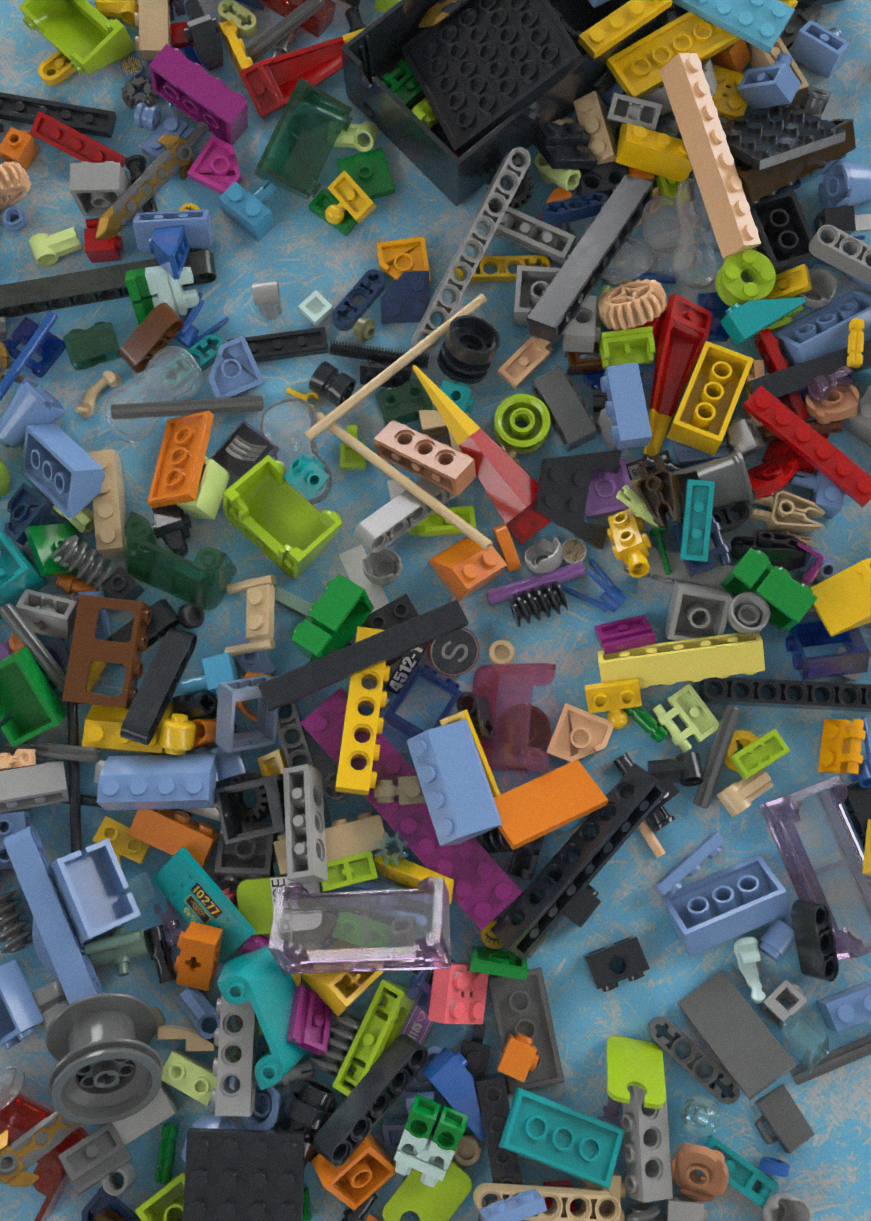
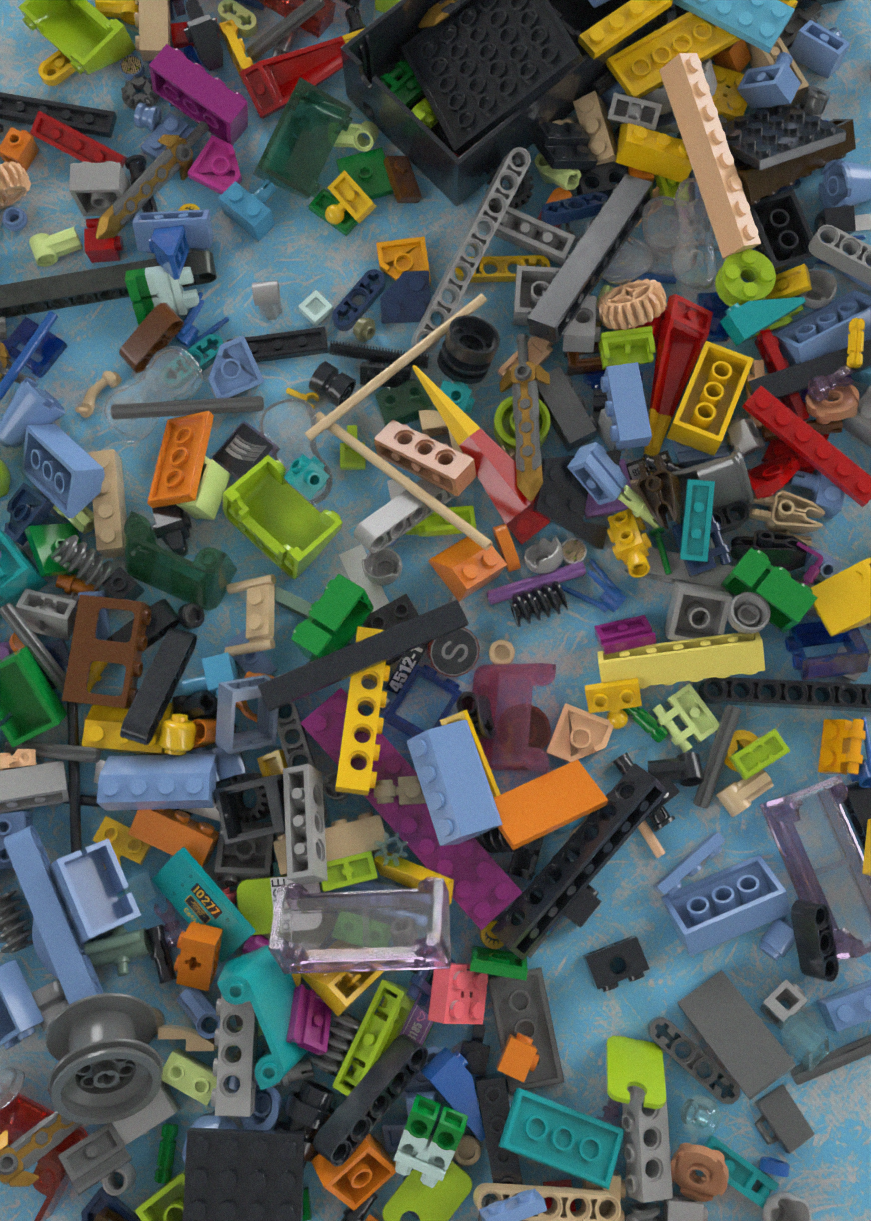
clear green brick [63,321,121,370] -> none
light aqua piece [734,937,766,1004] -> none
none -> reddish brown plate [383,156,422,203]
none -> sword [499,334,550,501]
none -> medium blue brick [567,442,628,505]

